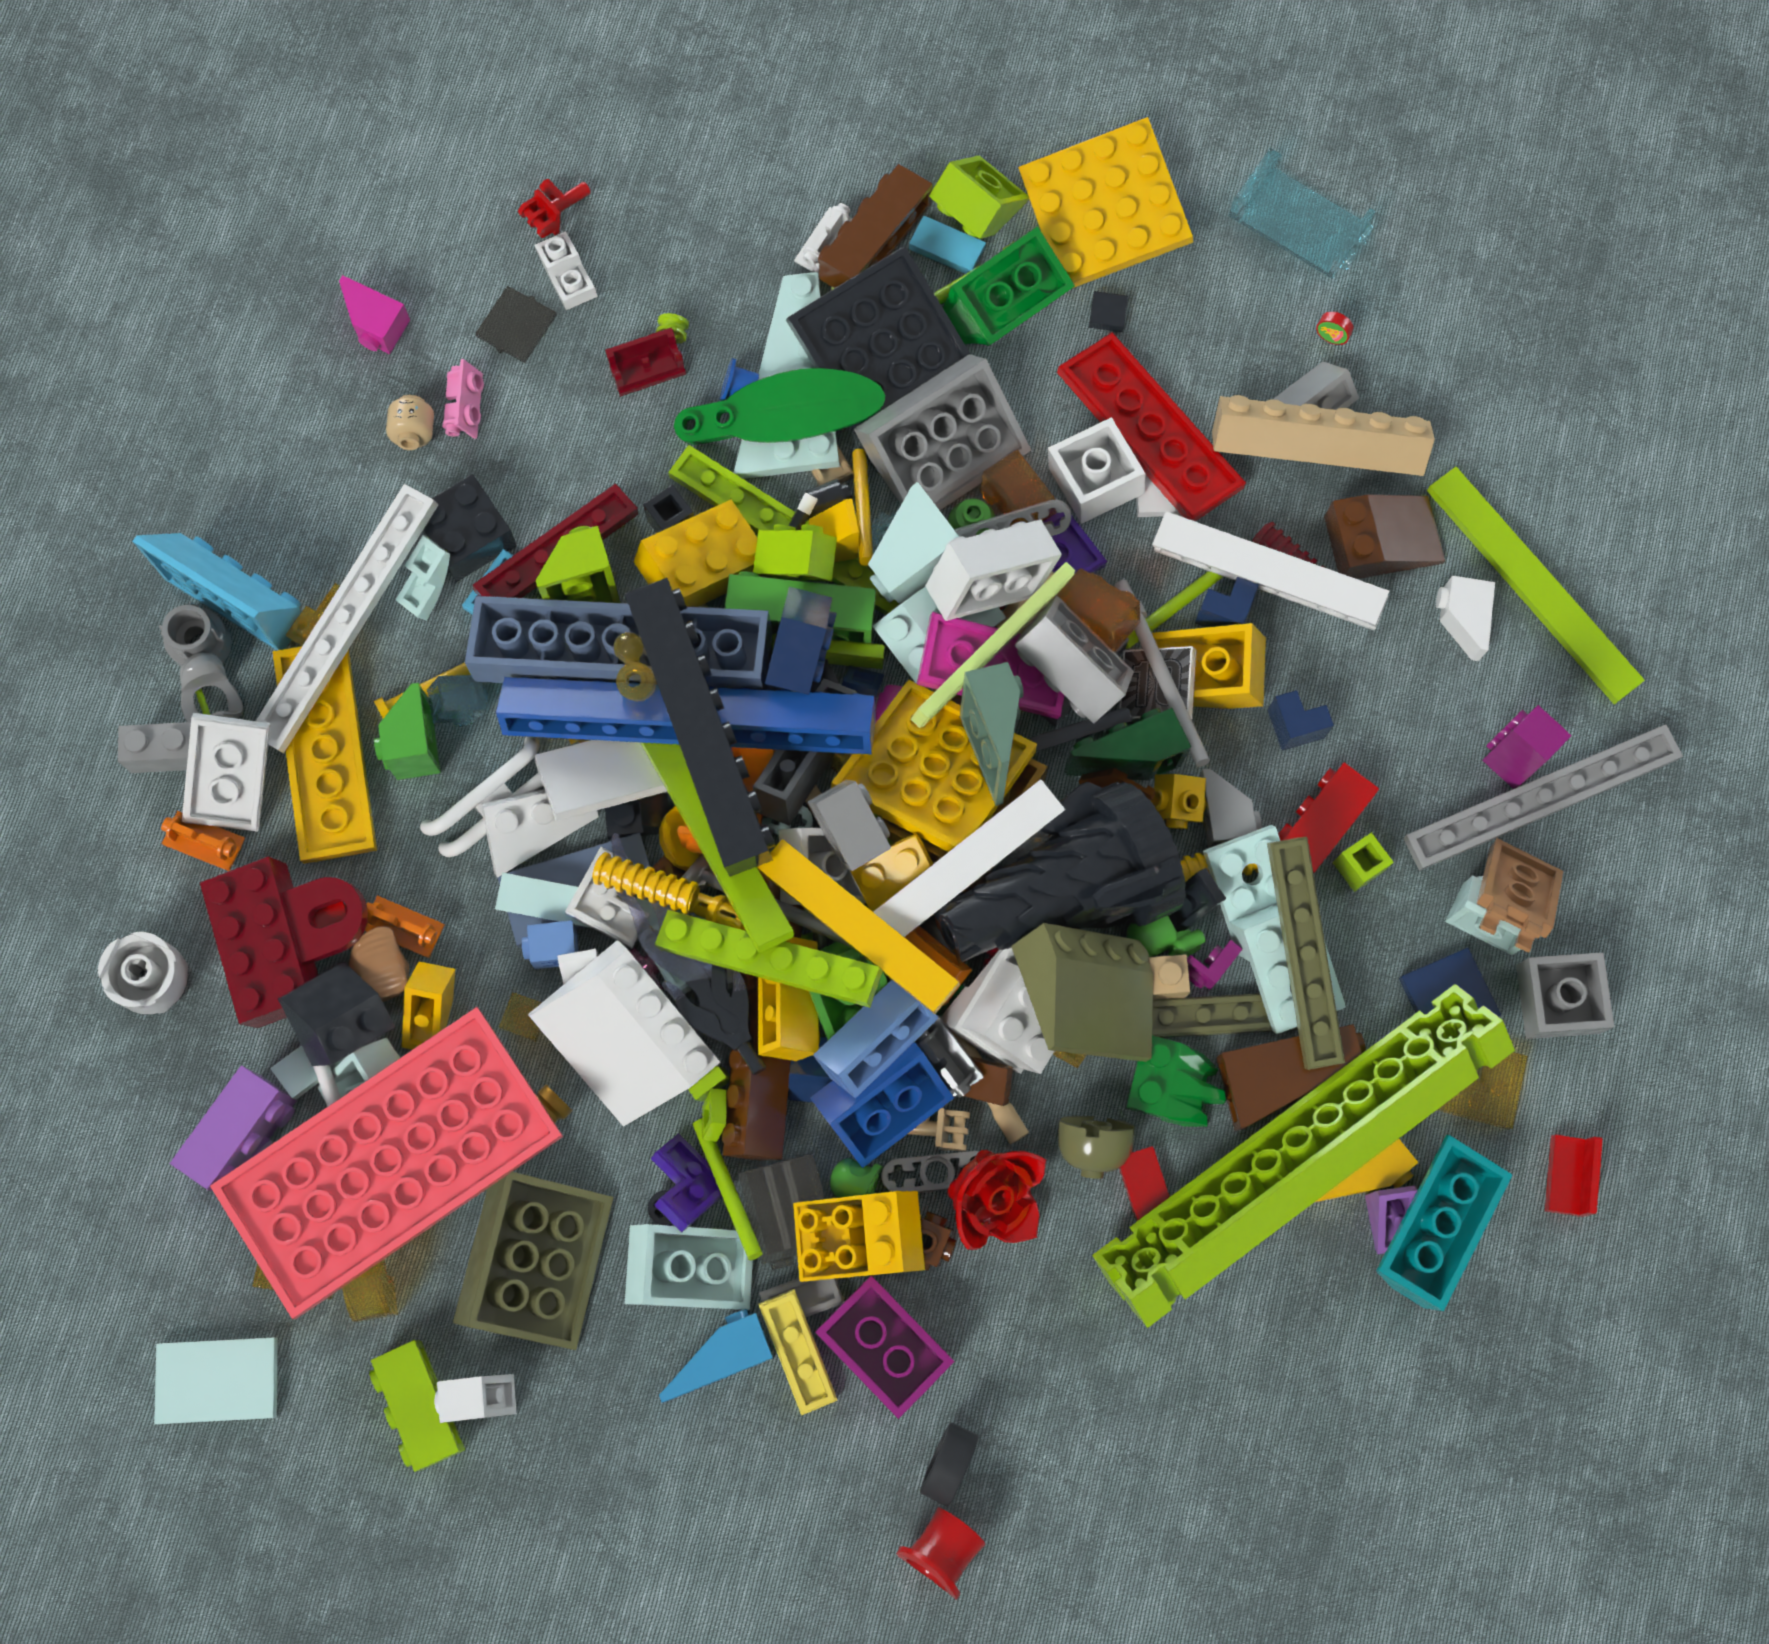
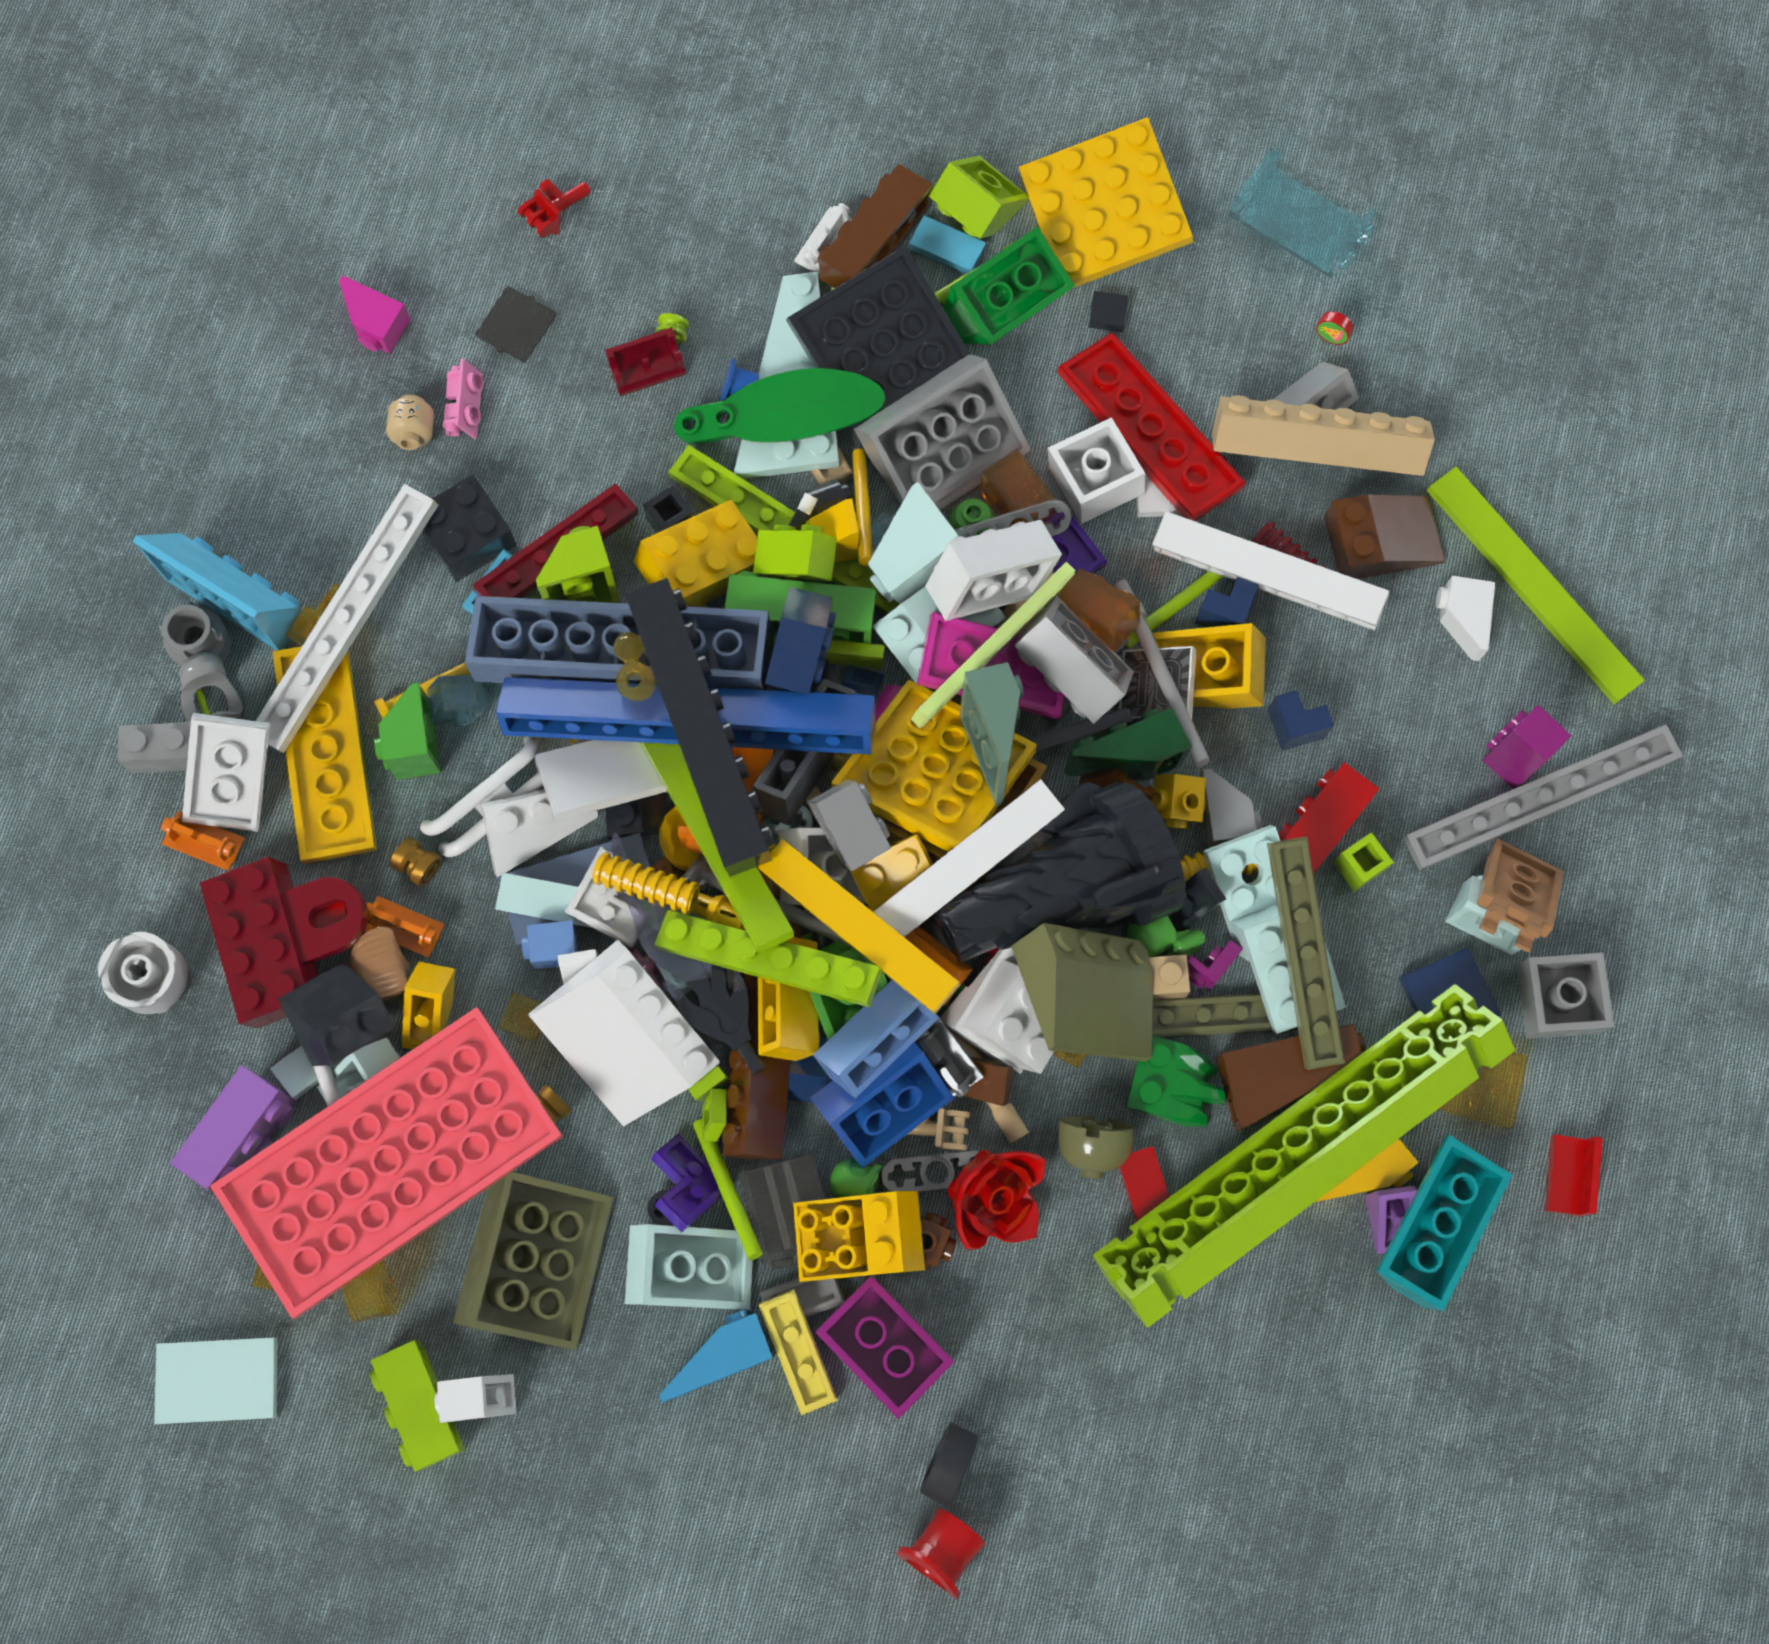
light aqua slope [396,535,450,621] -> none
white slope [534,231,598,310] -> none
none -> pearl gold wheel [389,836,442,887]

